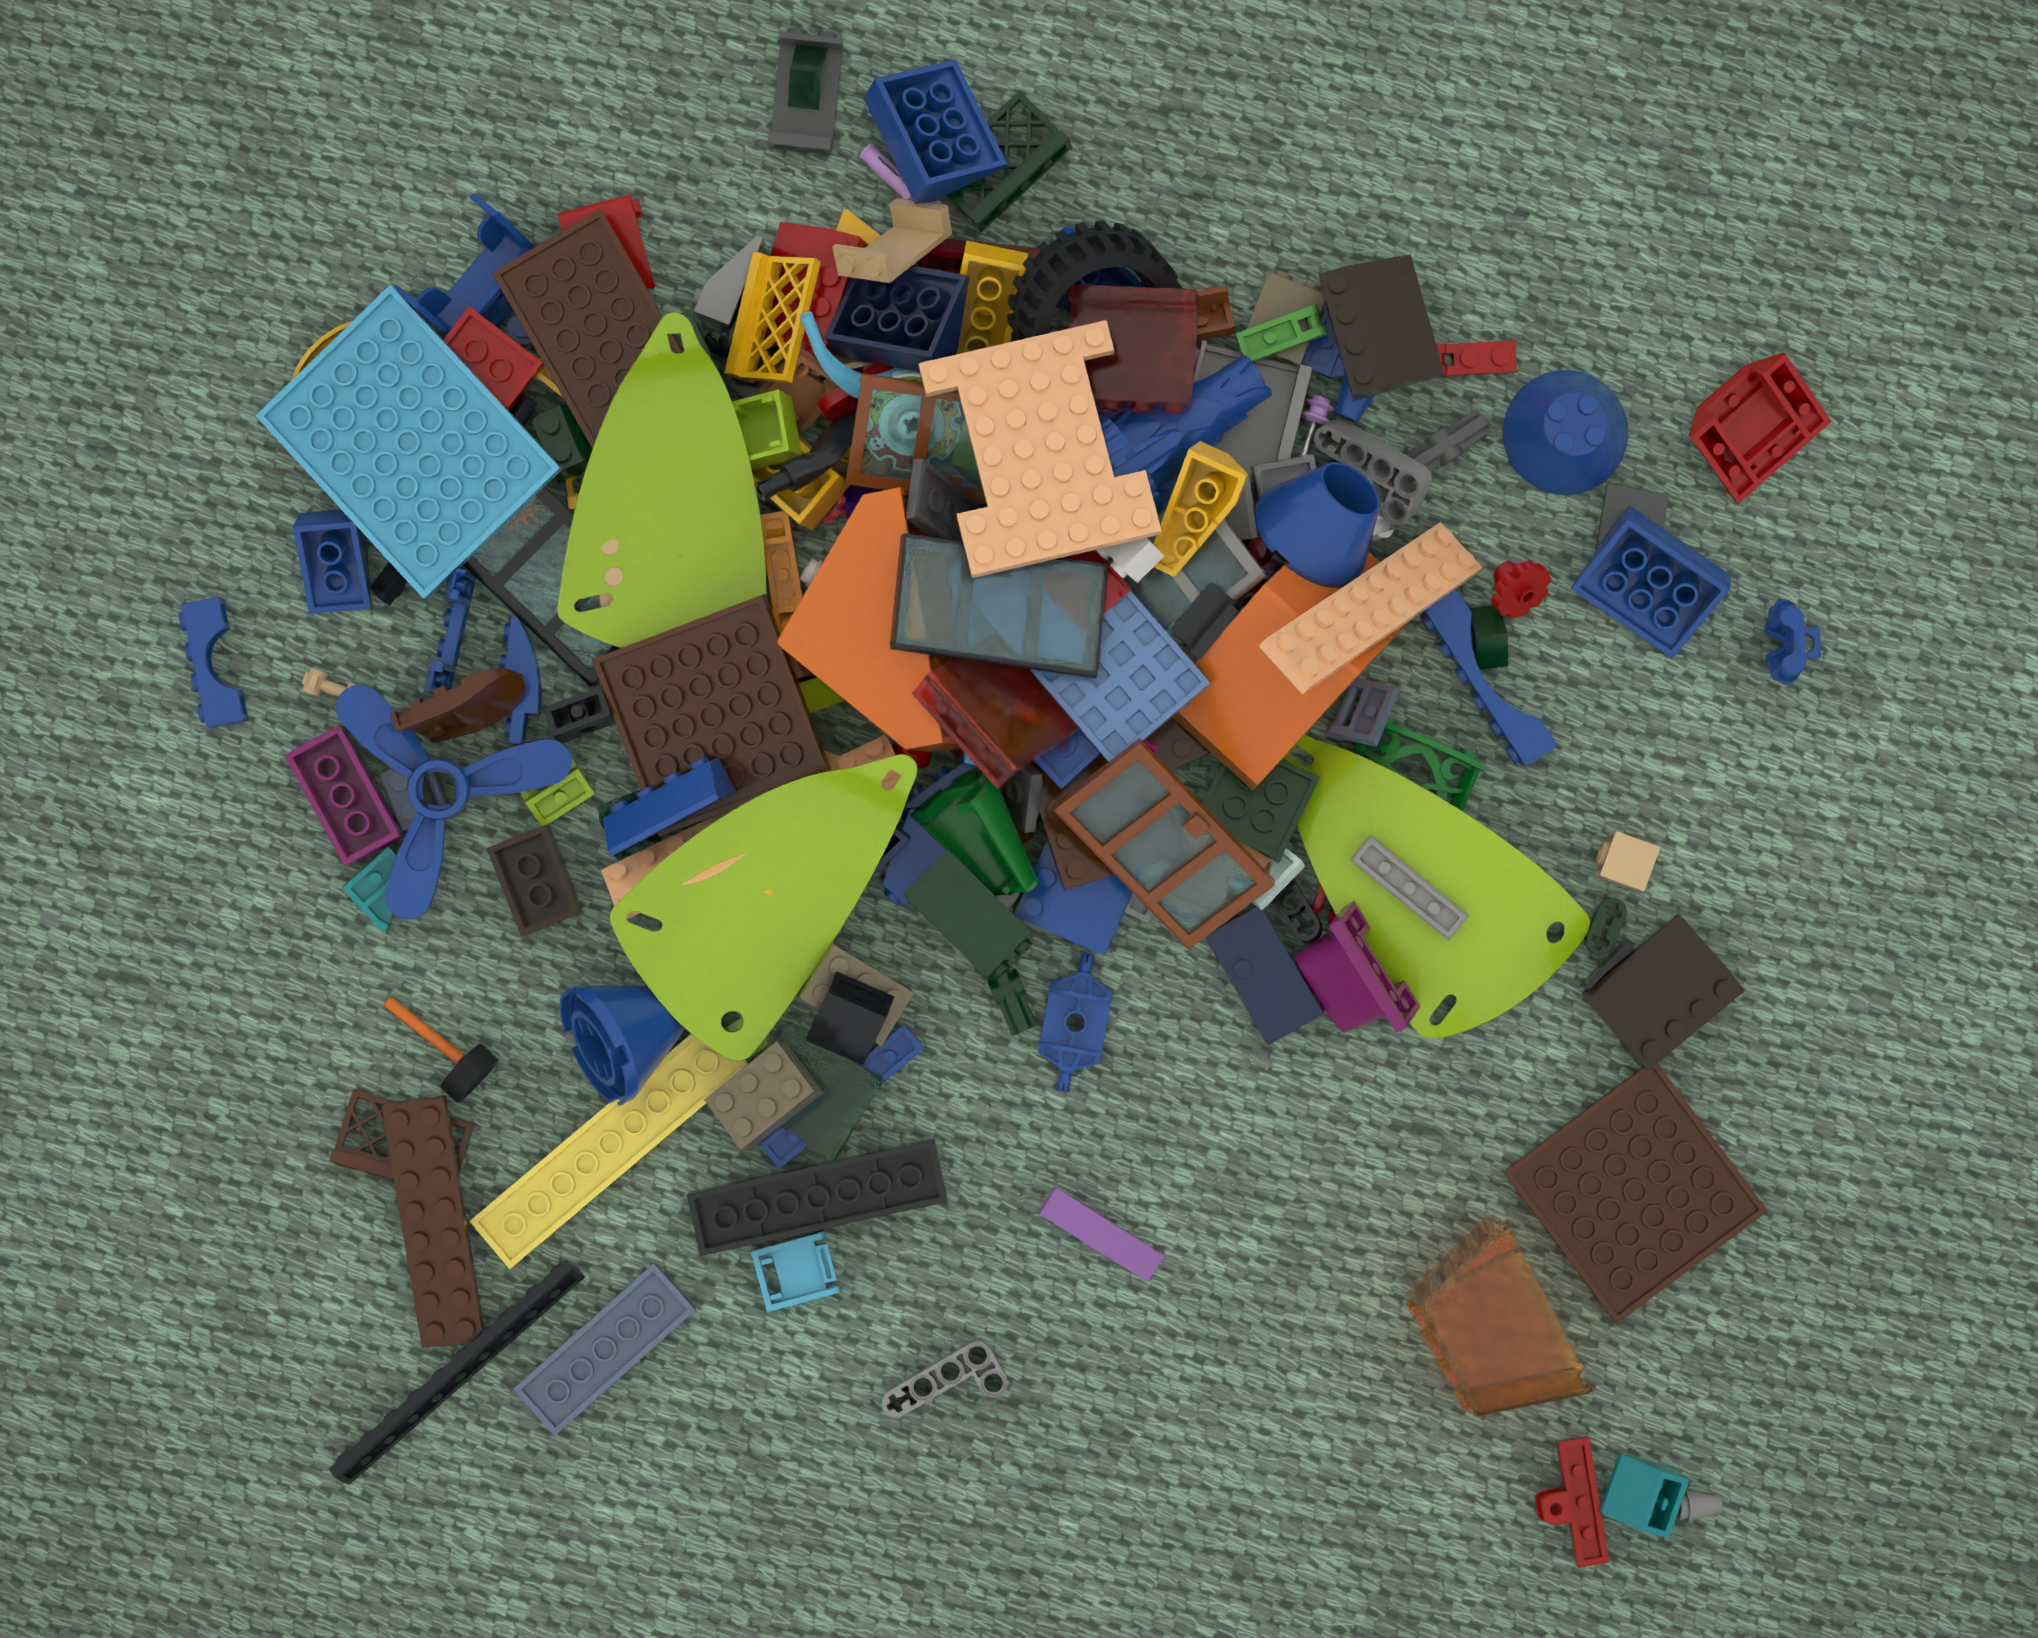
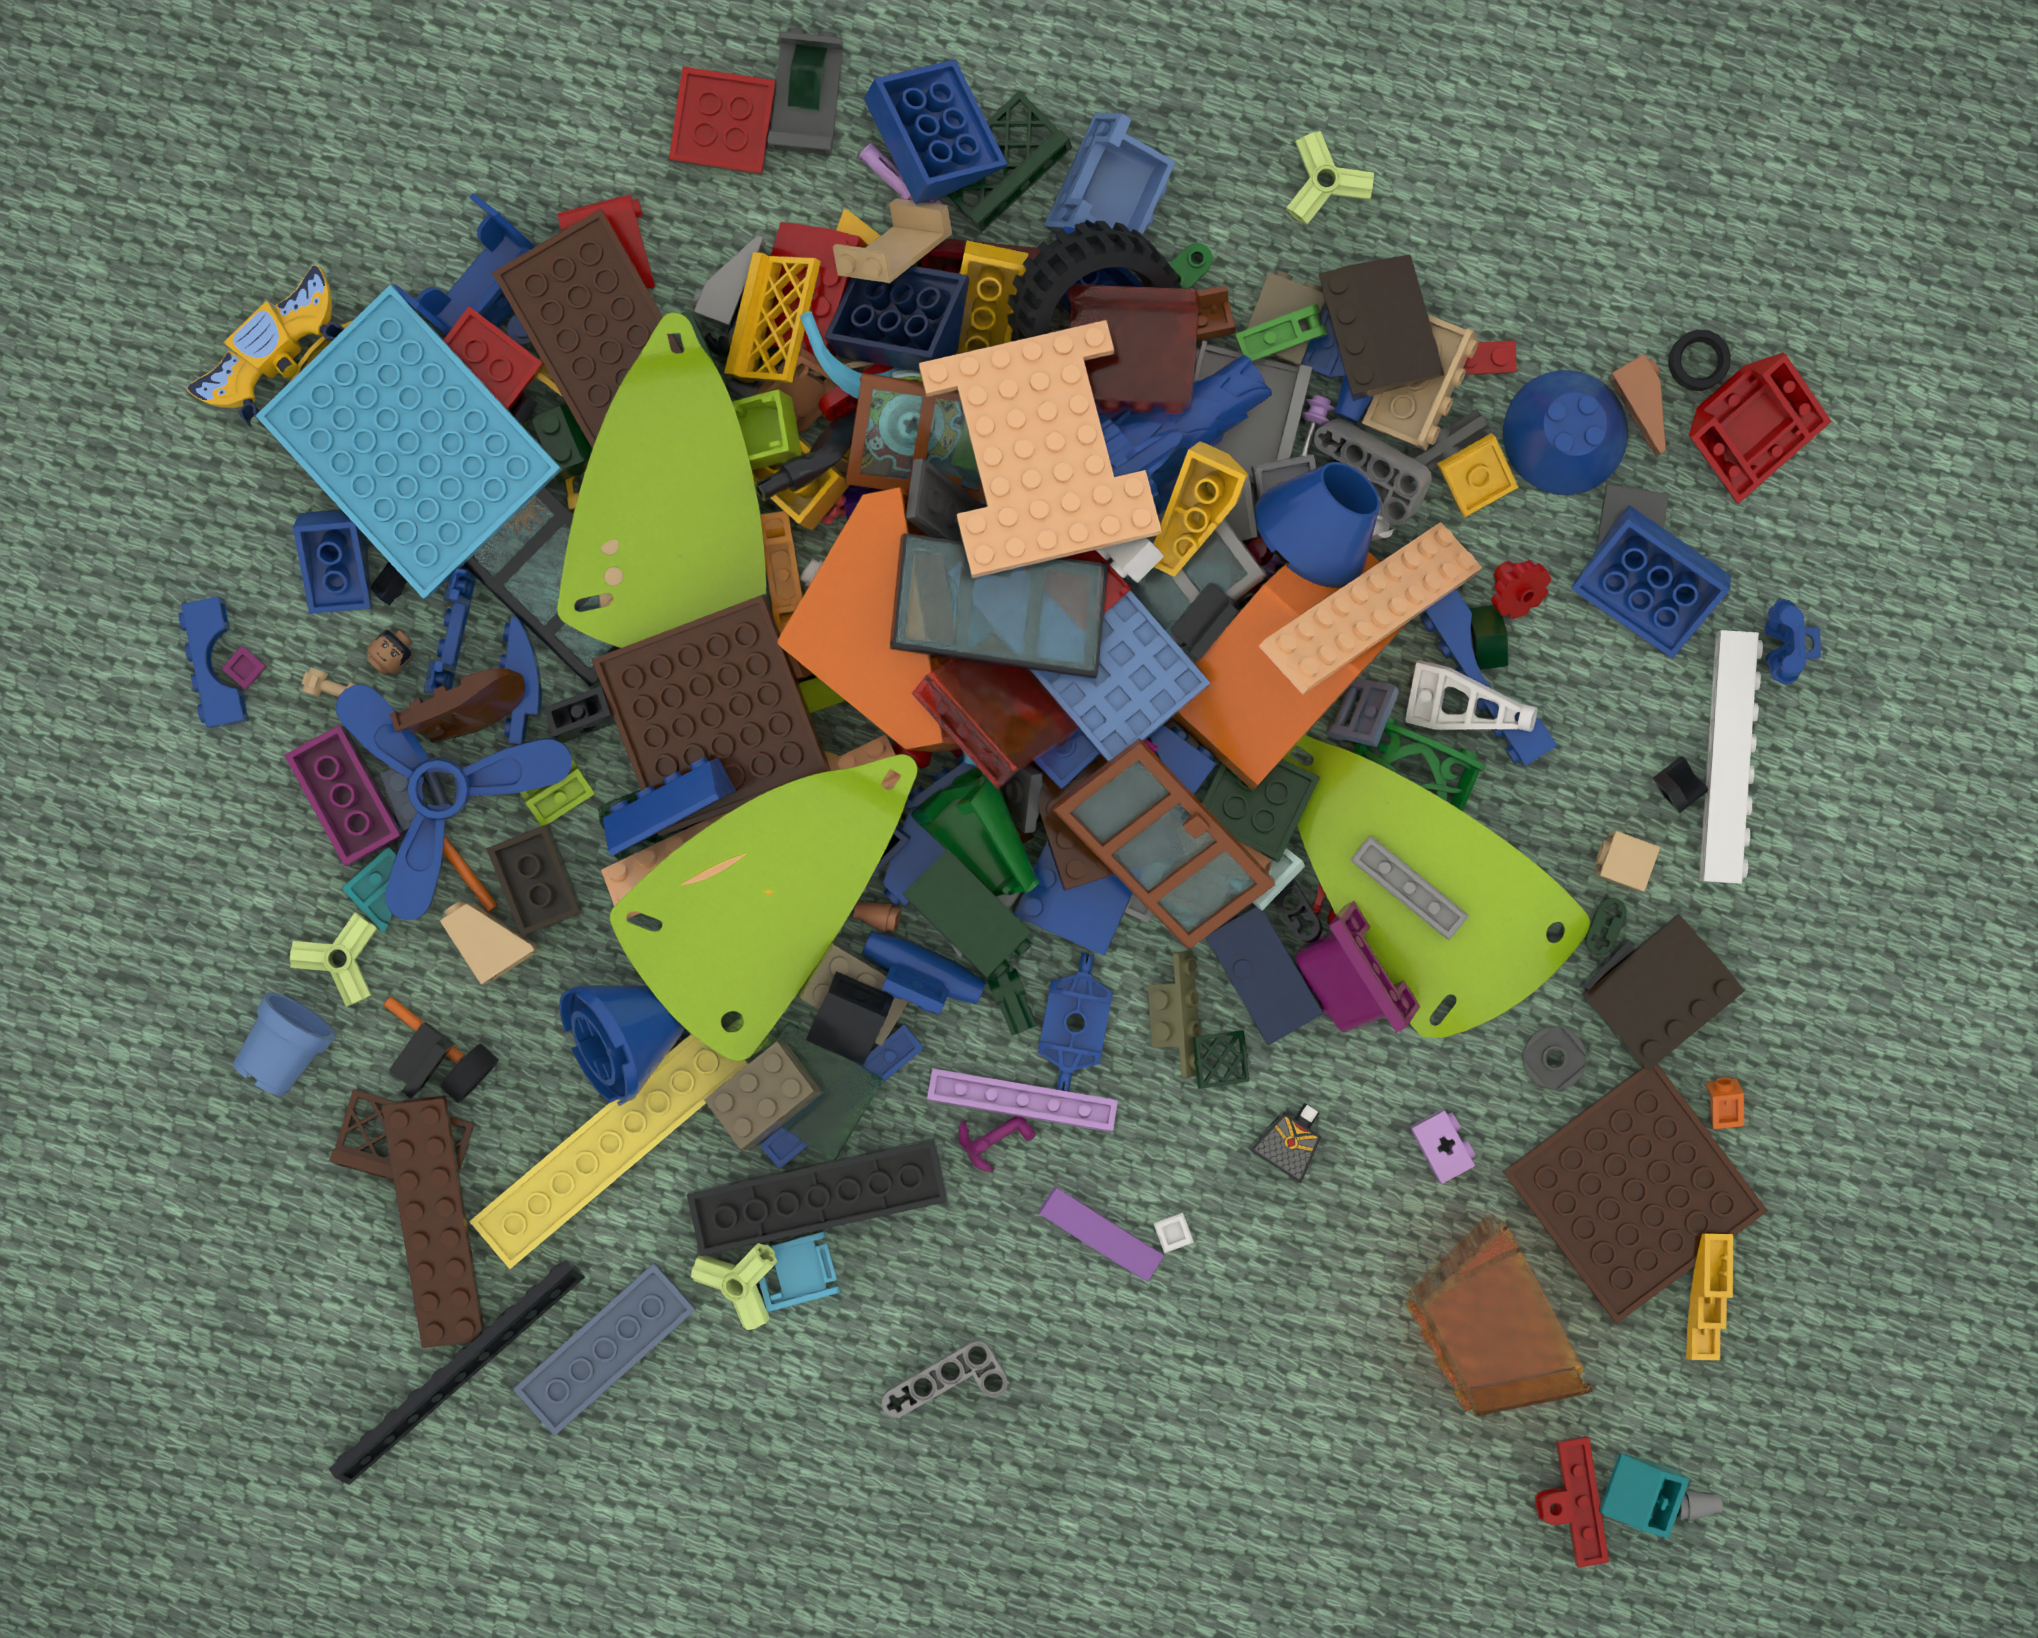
none -> torso [187,265,345,427]
none -> magenta plate [221,645,267,690]
none -> medium blue piece [233,992,336,1096]
none -> yellowish green piece [290,912,378,1007]
none -> medium nougat head [367,629,414,676]
none -> black panel [390,1022,455,1099]
none -> tan slope [440,902,541,985]
none -> orange bar [443,836,498,912]
none -> red plate [669,67,776,175]
none -> yellowish green piece [691,1243,778,1330]
none -> nougat cone [853,900,902,933]
none -> blue plate [861,931,986,1015]
none -> lavender plate [927,1068,1118,1133]
none -> magenta piece [958,1116,1036,1173]
none -> medium blue windscreen [1044,113,1176,235]
none -> olive bracket [1147,951,1203,1078]
none -> blue slope [1148,725,1216,794]
none -> white tile [1153,1212,1194,1253]
none -> green plate [1169,243,1213,293]
none -> dark green window [1193,1030,1249,1089]
none -> torso [1249,1103,1321,1183]
none -> yellowish green piece [1286,131,1374,226]
none -> tan bracket [1362,315,1479,451]
none -> white plate [1405,660,1537,732]
none -> lavender brick [1409,1109,1476,1184]
none -> yellow tile [1437,433,1519,518]
none -> dark grey plate [1522,1026,1586,1089]
none -> nougat slope [1608,354,1666,457]
none -> black panel [1653,756,1708,813]
none -> black tyre [1668,329,1731,391]
none -> yellow slope [1686,1234,1733,1360]
none -> white brick [1699,630,1763,884]
none -> orange bracket [1706,1077,1744,1130]

